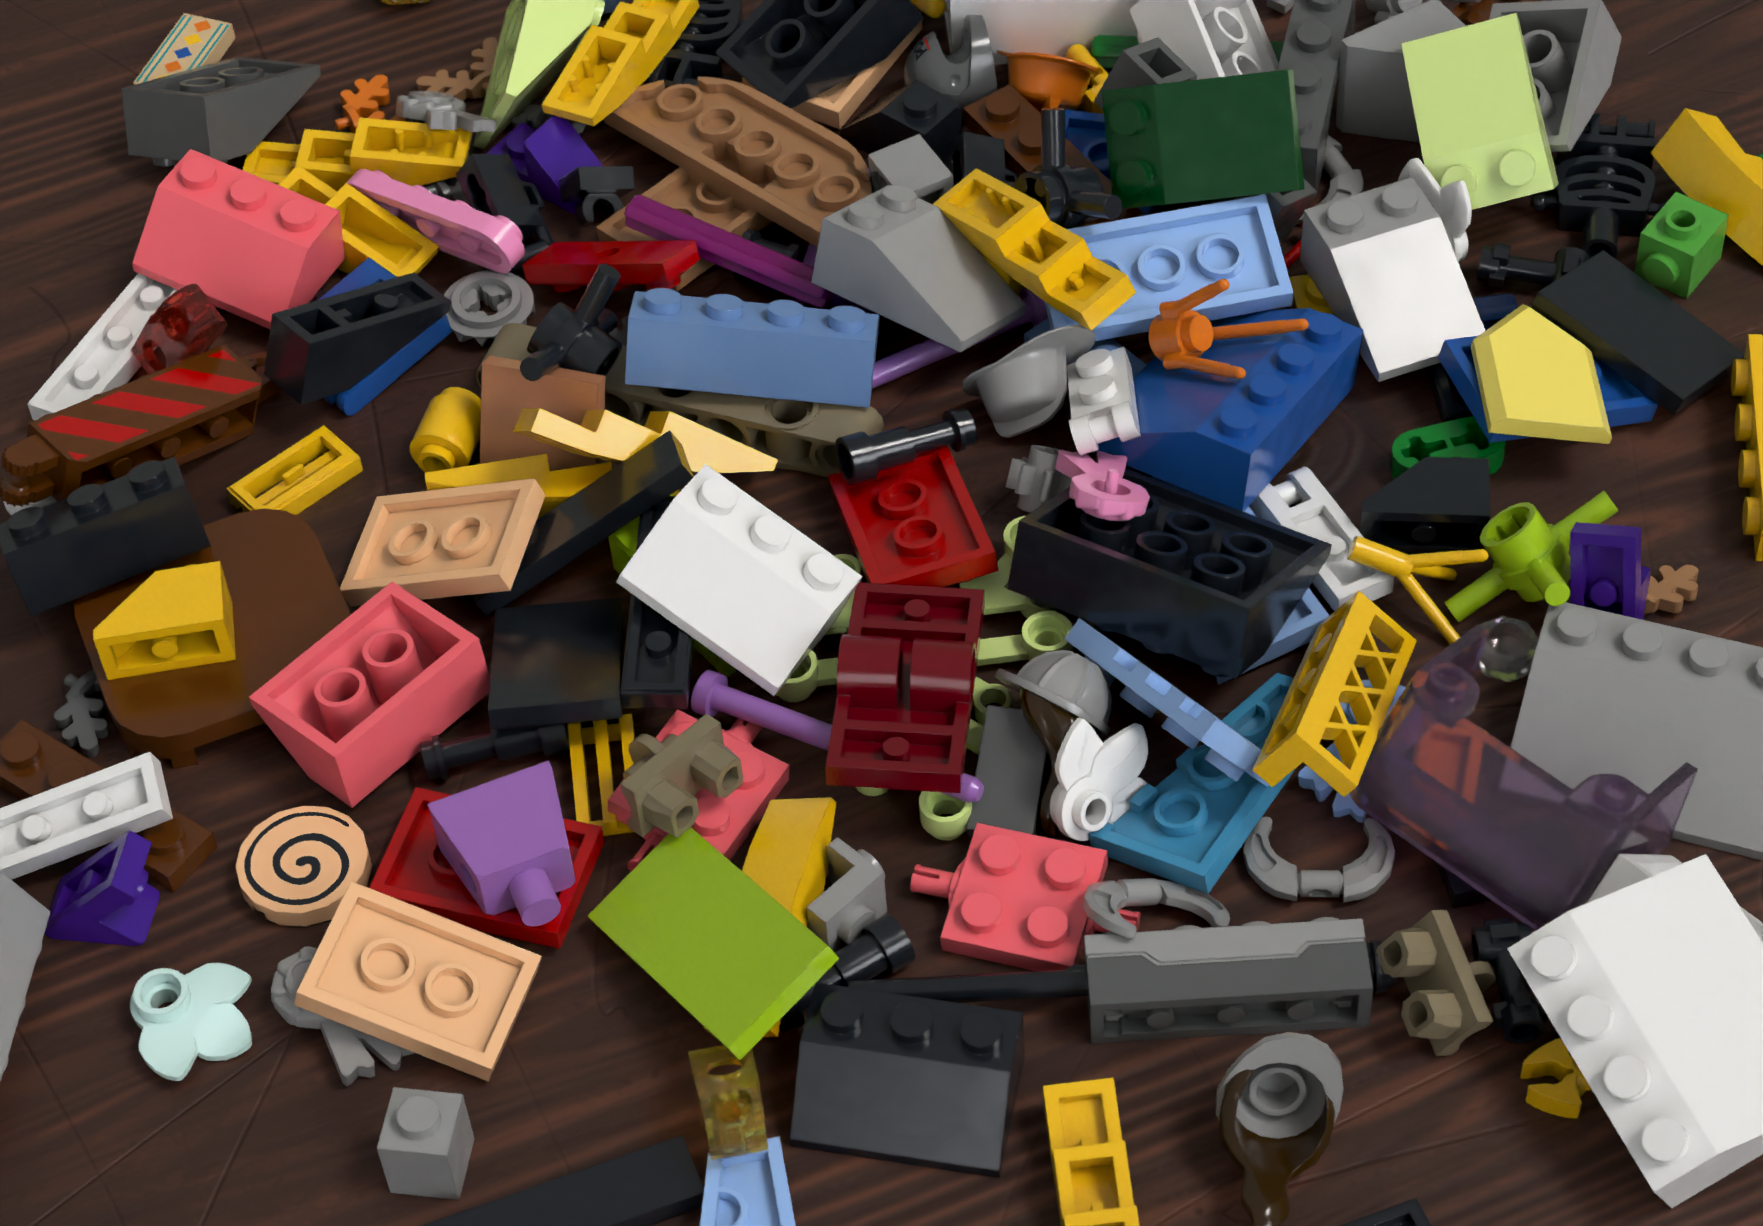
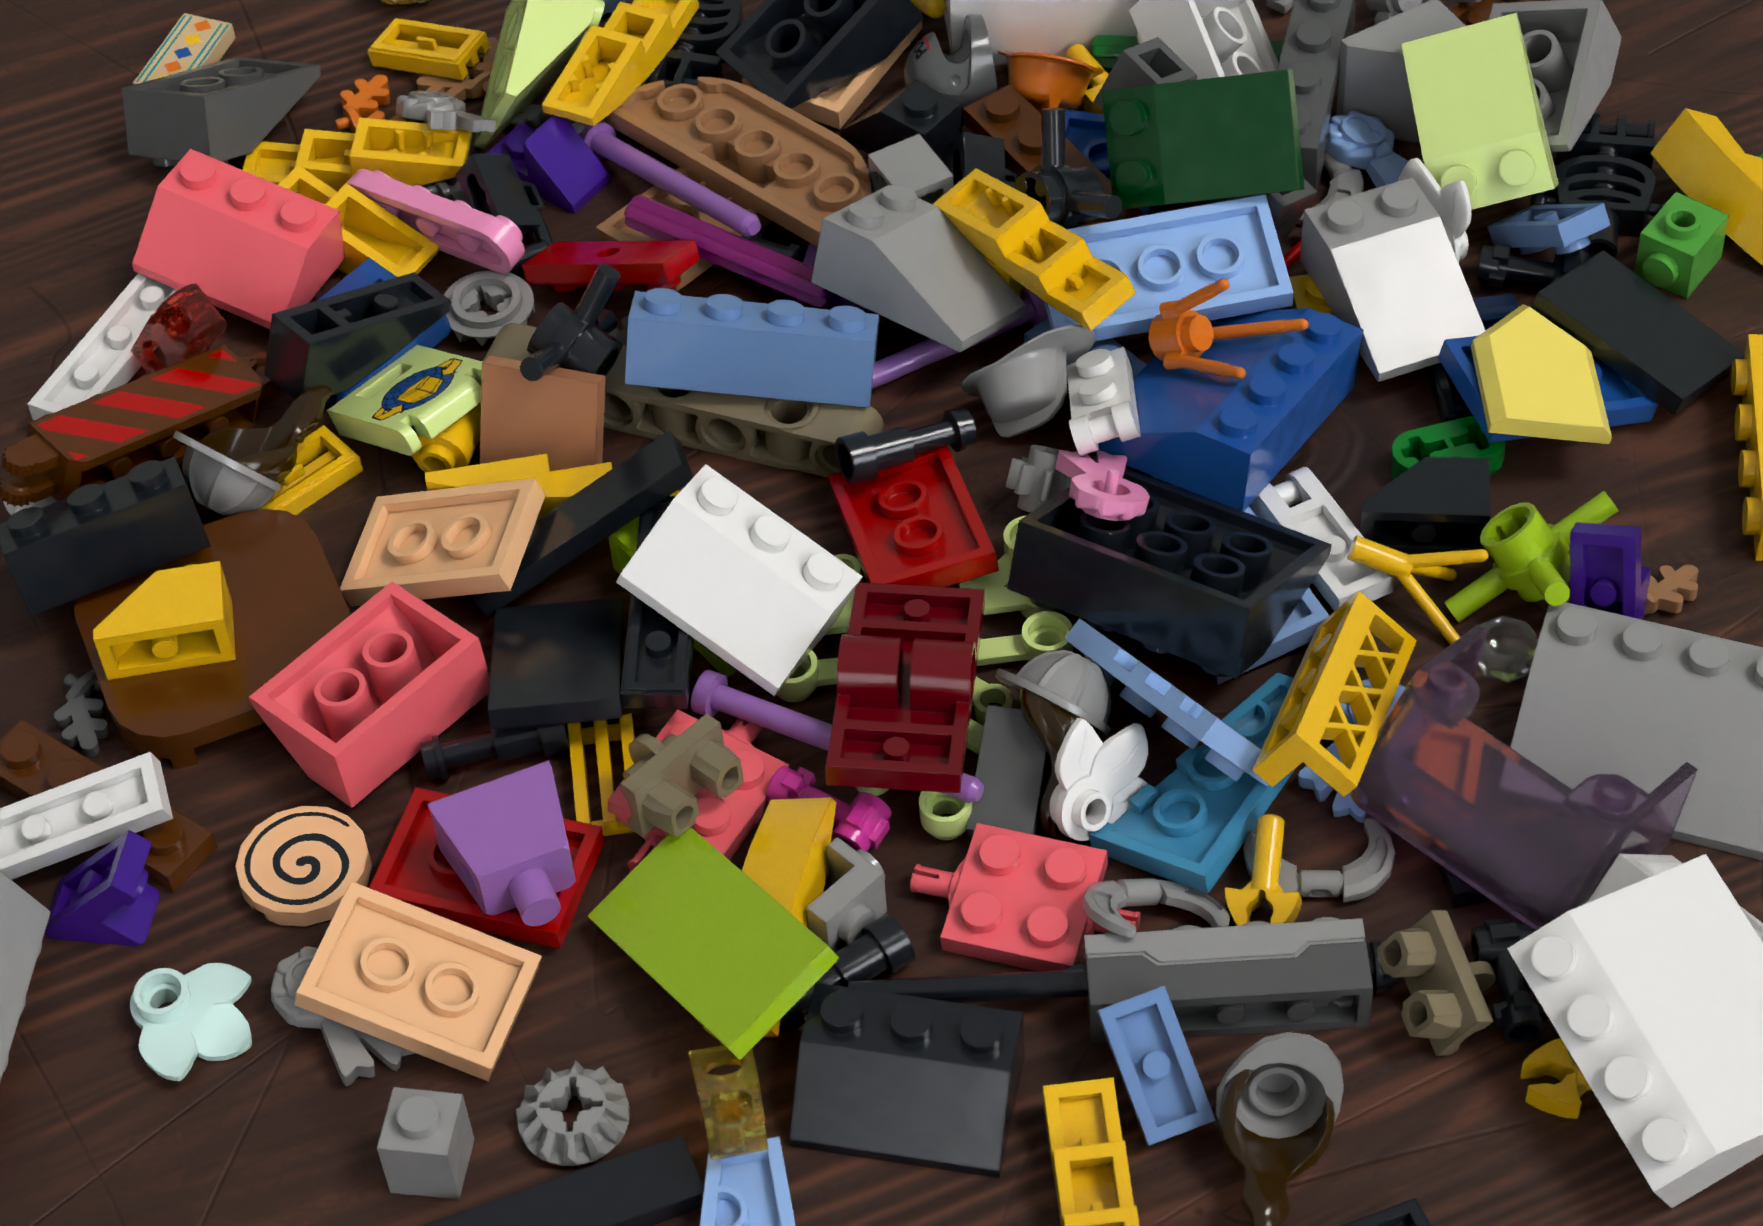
yellow slope [513,408,778,473] -> none
black tile [559,166,635,227] -> none
none -> piece [173,385,334,516]
none -> yellowish green container [327,345,483,456]
none -> yellow tile [367,18,491,80]
none -> light grey gear [516,1060,630,1166]
none -> medium lavender bar [579,121,761,237]
none -> dark pink bar [766,766,892,851]
none -> medium blue plate [1097,985,1216,1146]
none -> yellow bar [1225,814,1302,926]
none -> light blue piece [1326,110,1408,188]
none -> medium blue plate [1487,203,1611,255]

